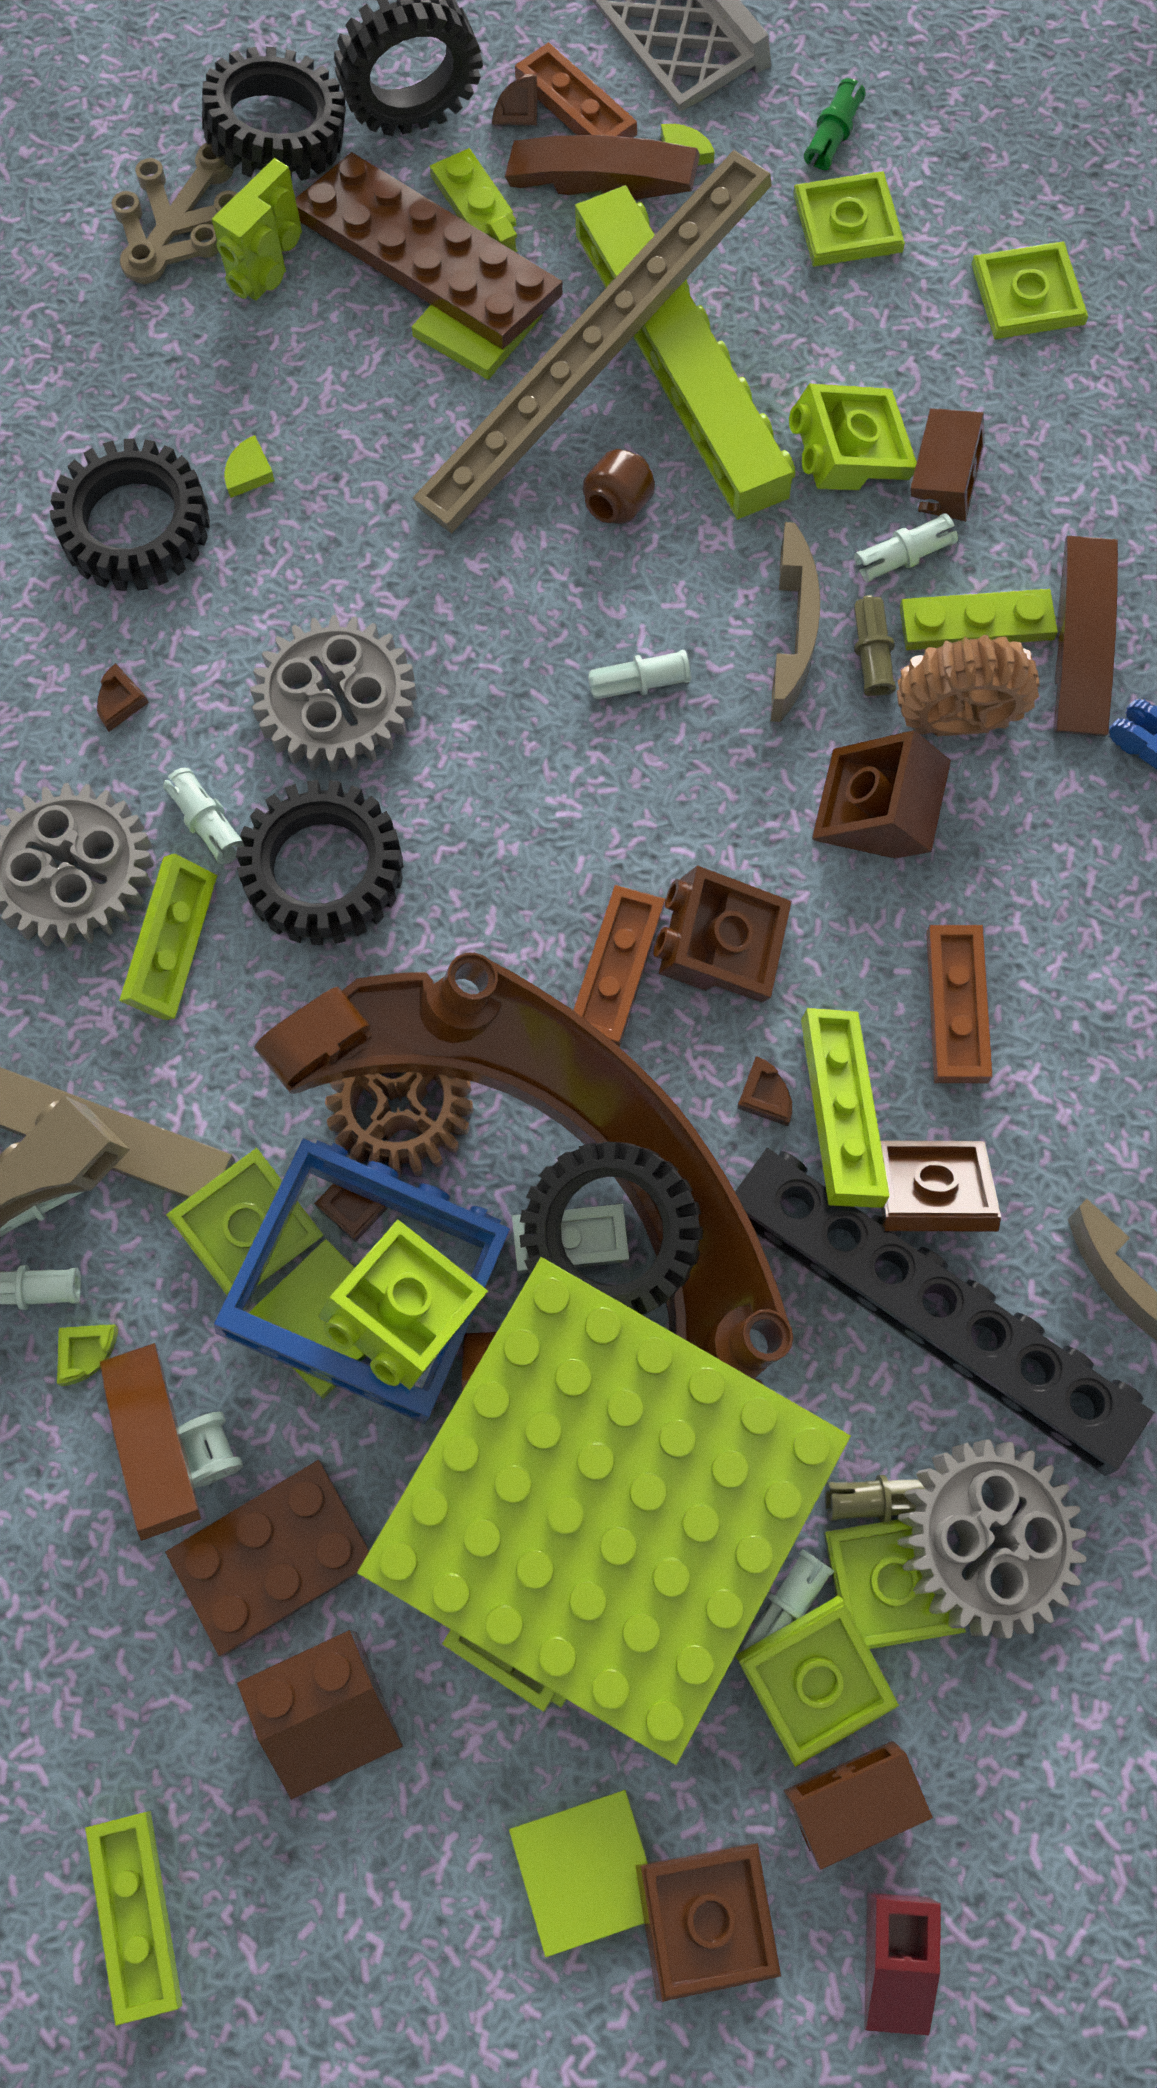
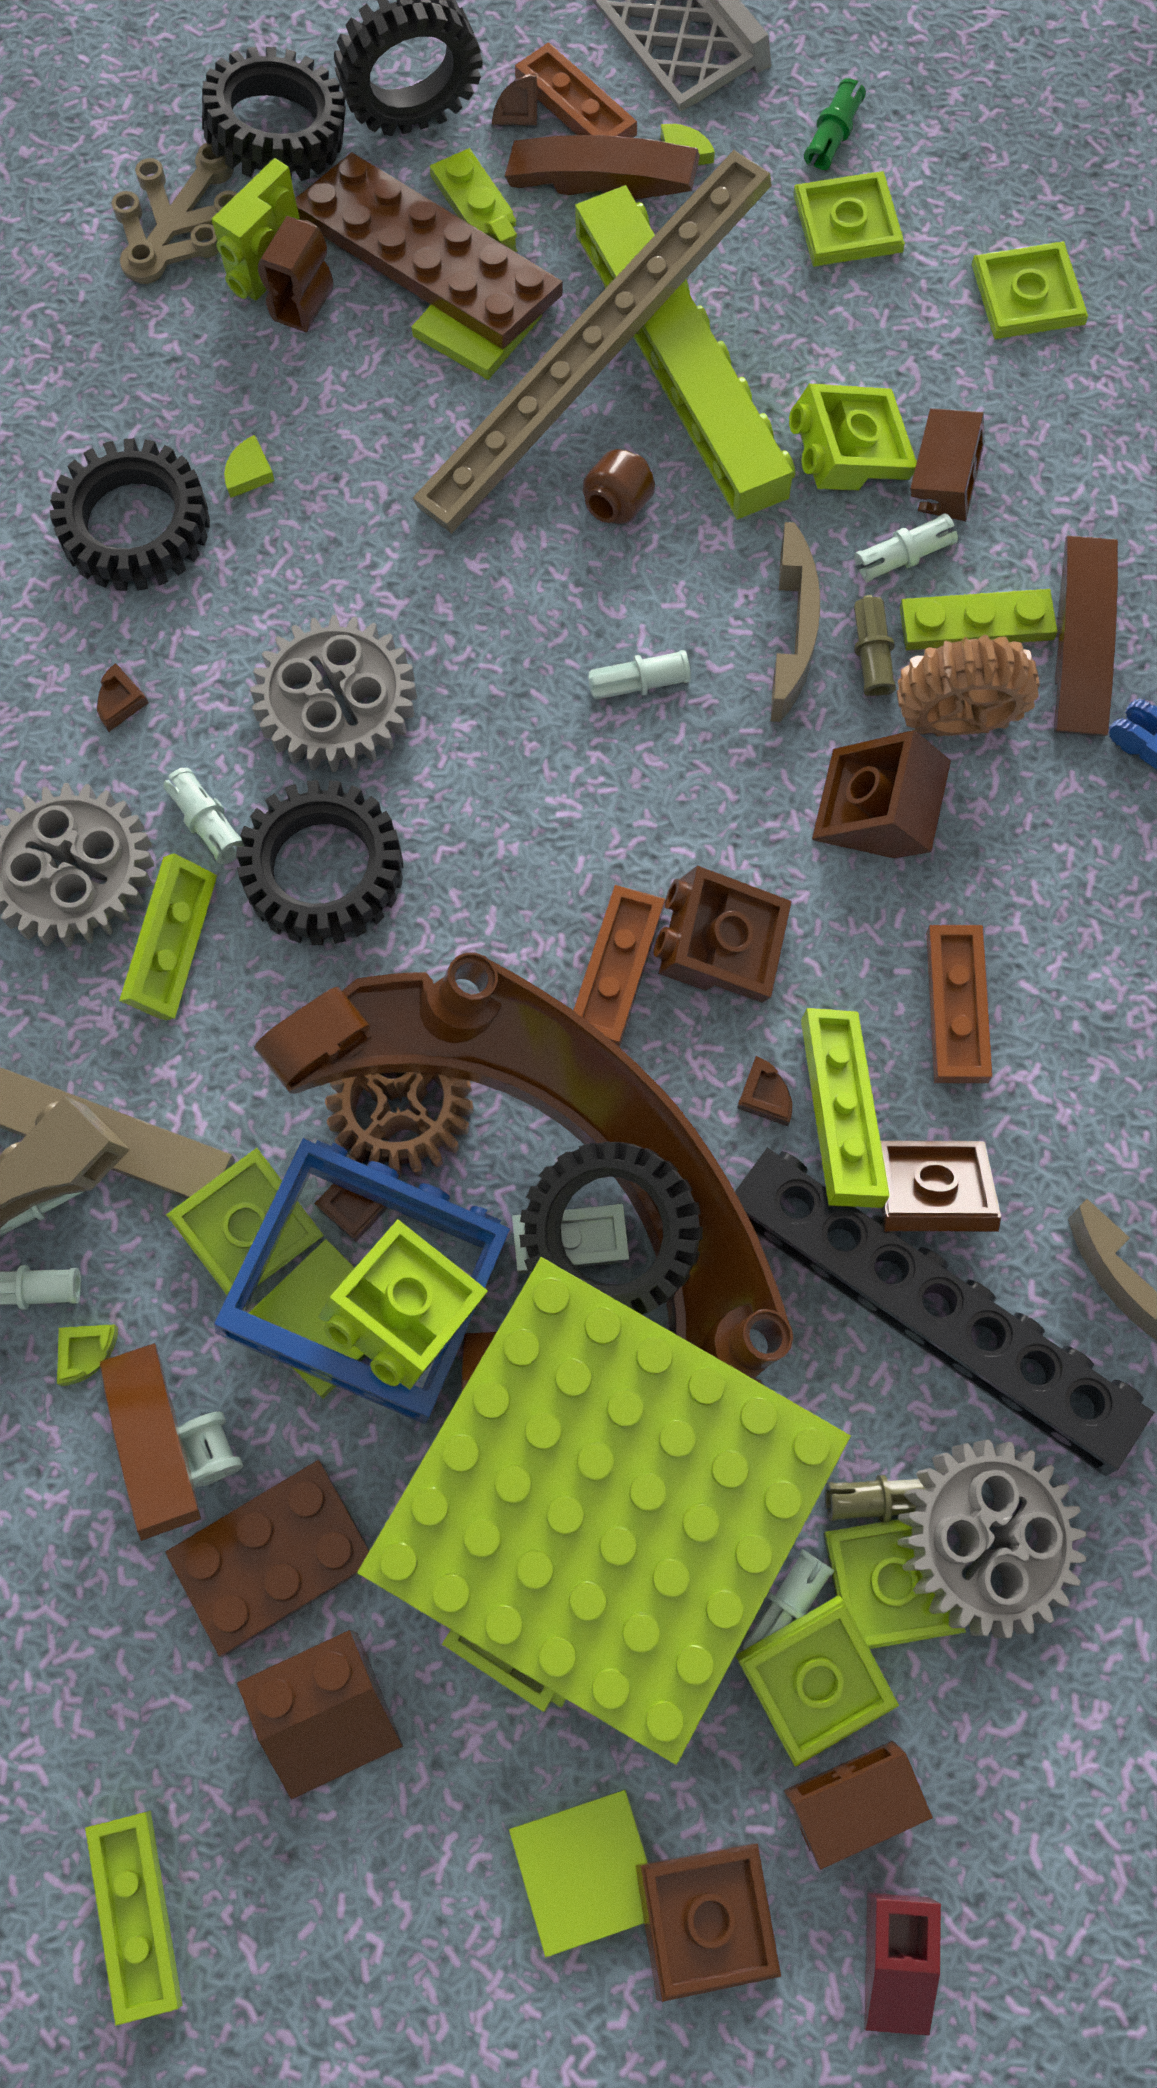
none -> reddish brown brick [258,216,333,333]

